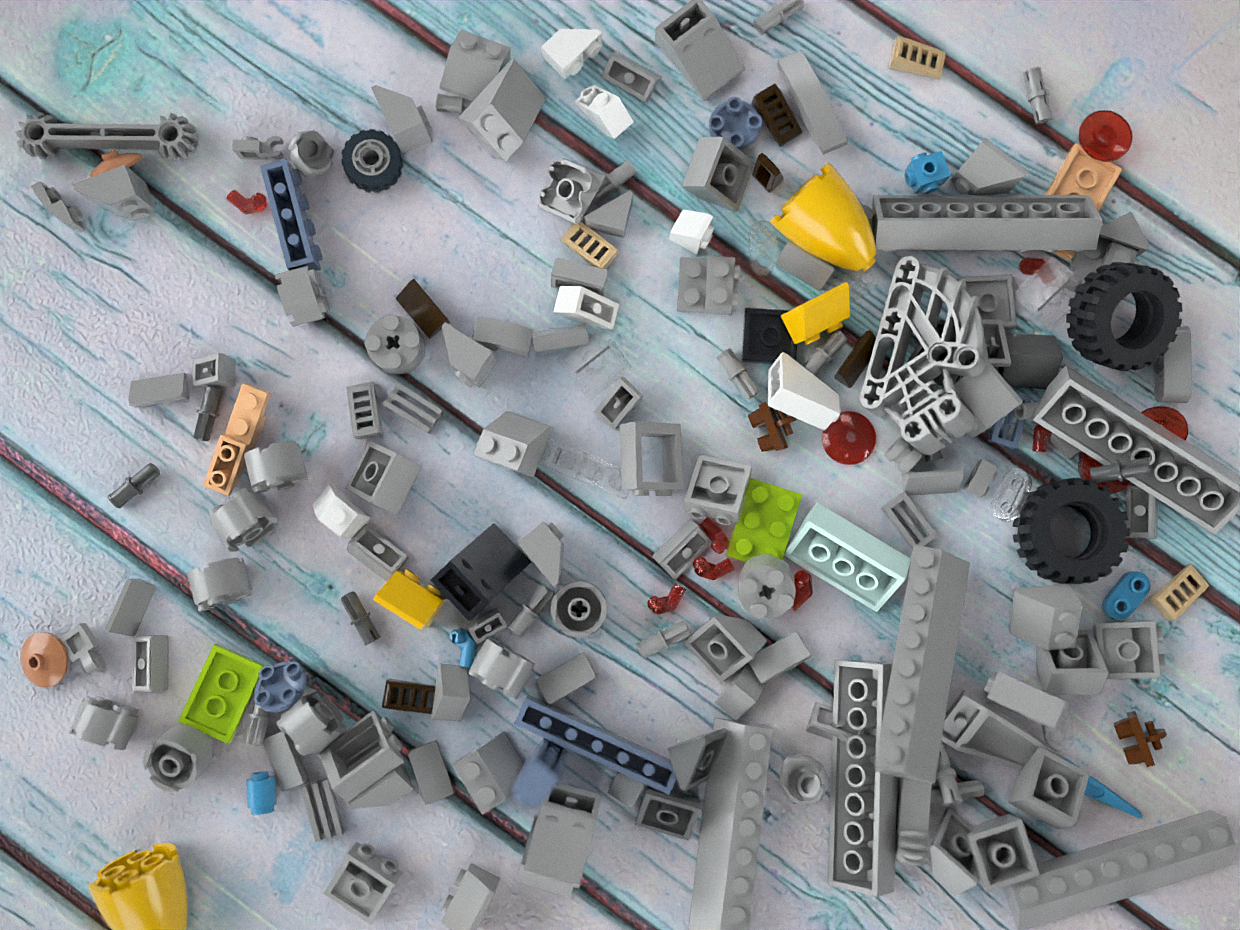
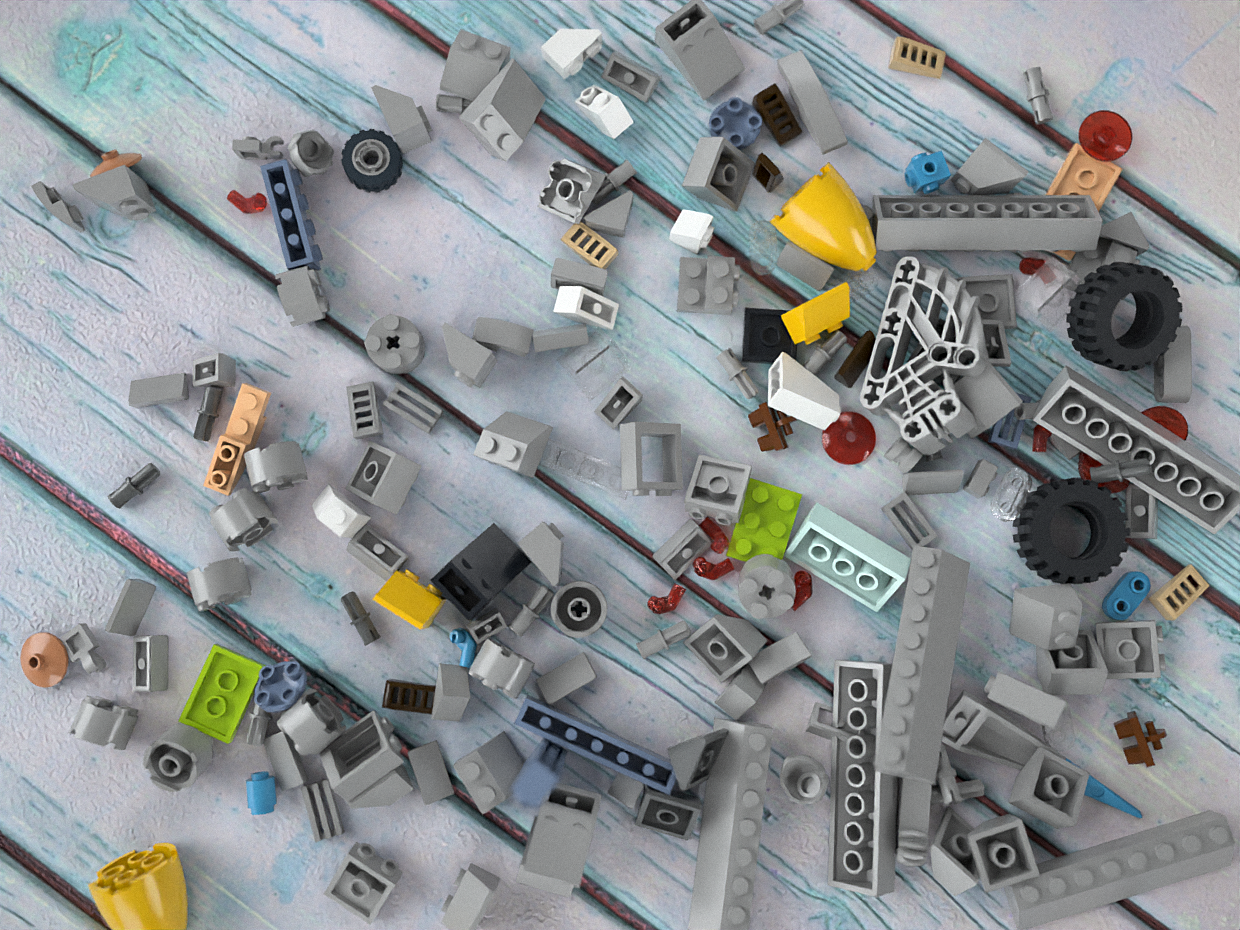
light grey arm [15,112,198,161] -> none
dark brown slope [395,278,450,339] -> none
dark grey slope [998,333,1063,389] -> none

